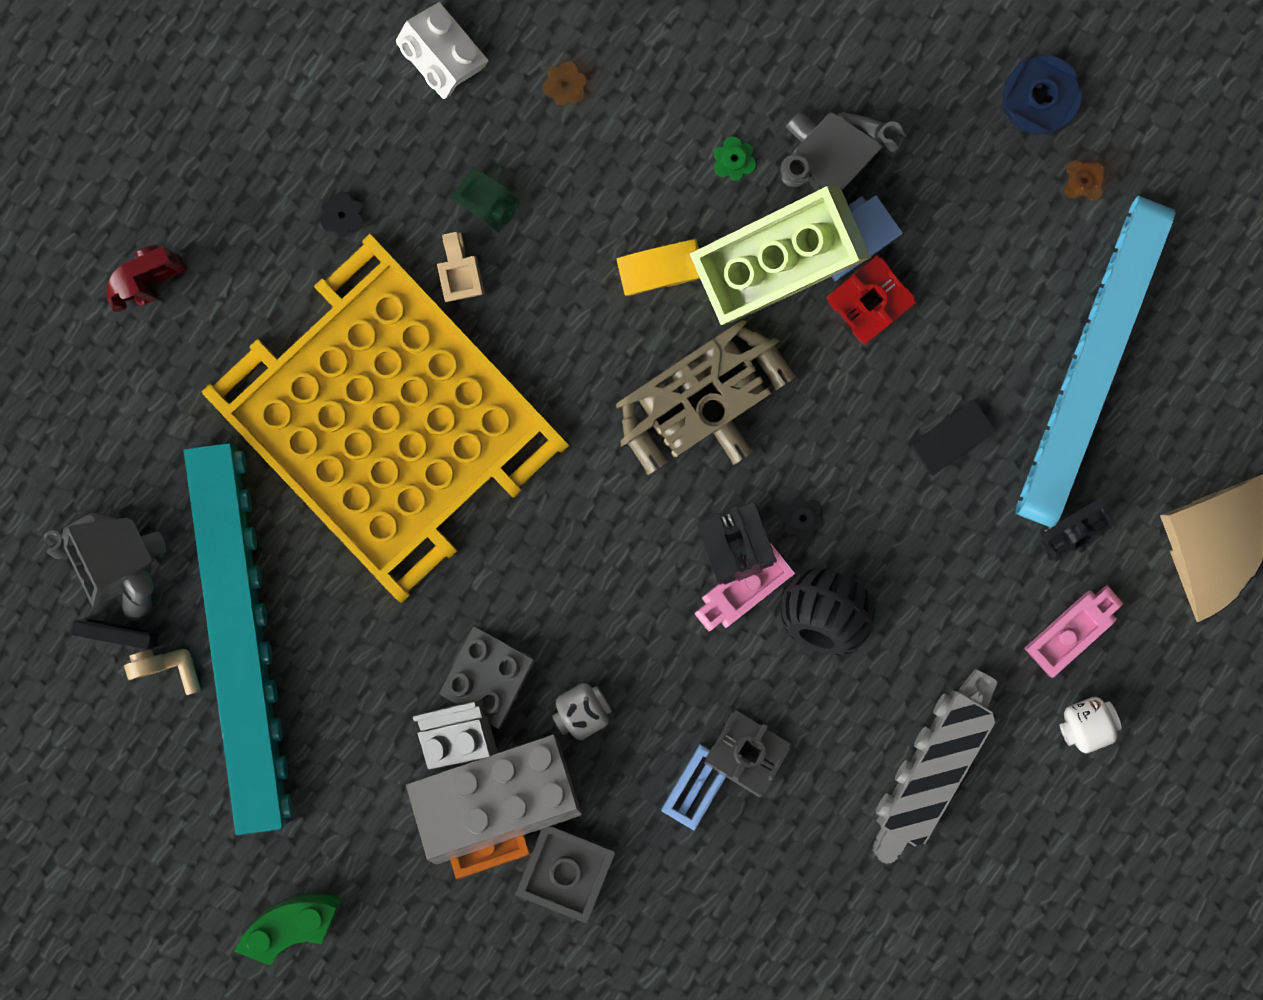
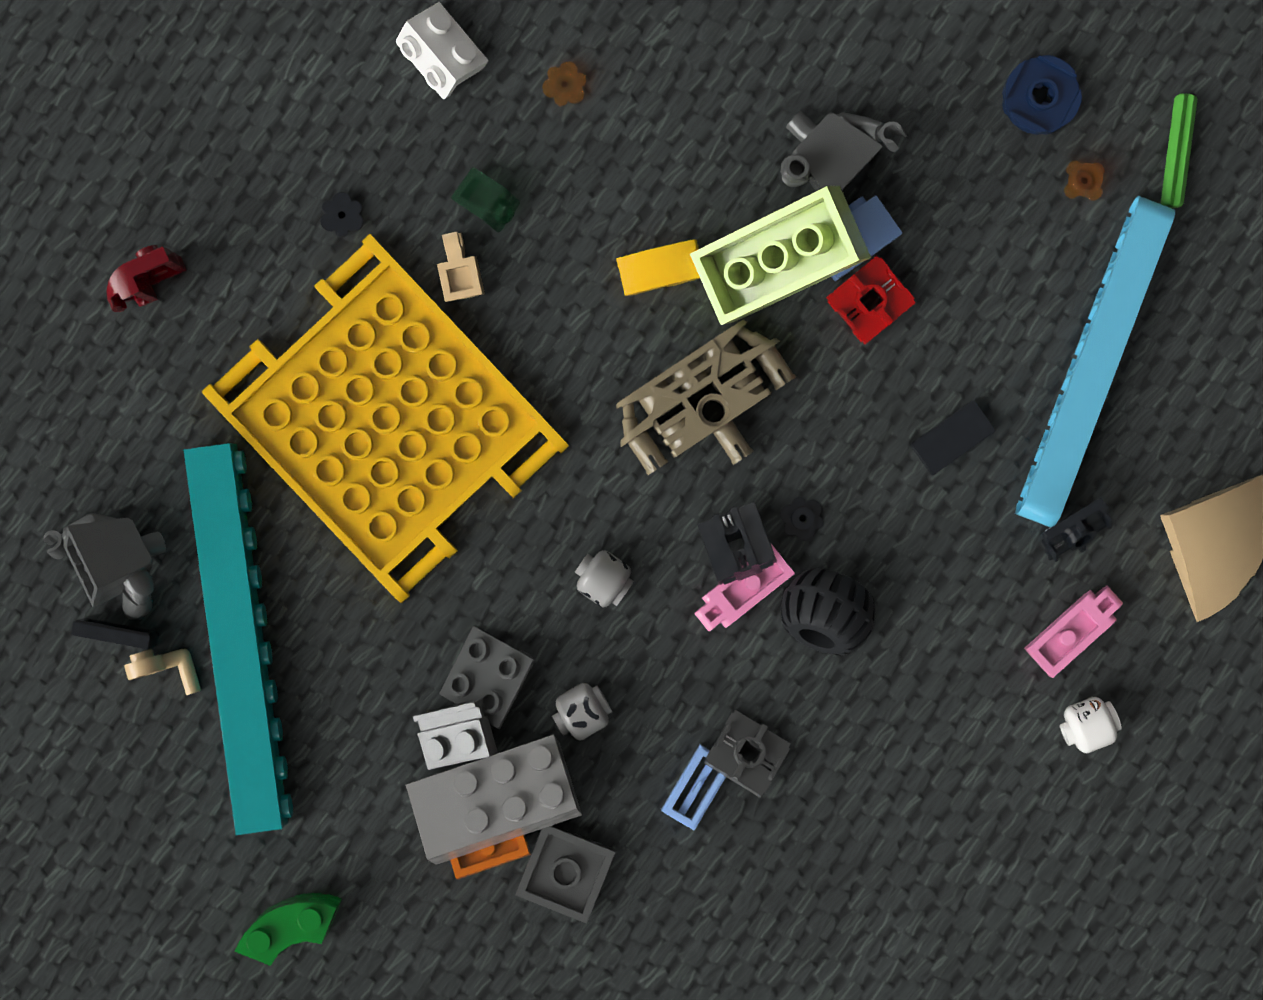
green plant [714,136,756,181] -> none
light grey hinge [872,669,997,865] -> none
none -> light grey head [575,550,634,608]
none -> bright green axle [1161,93,1198,208]

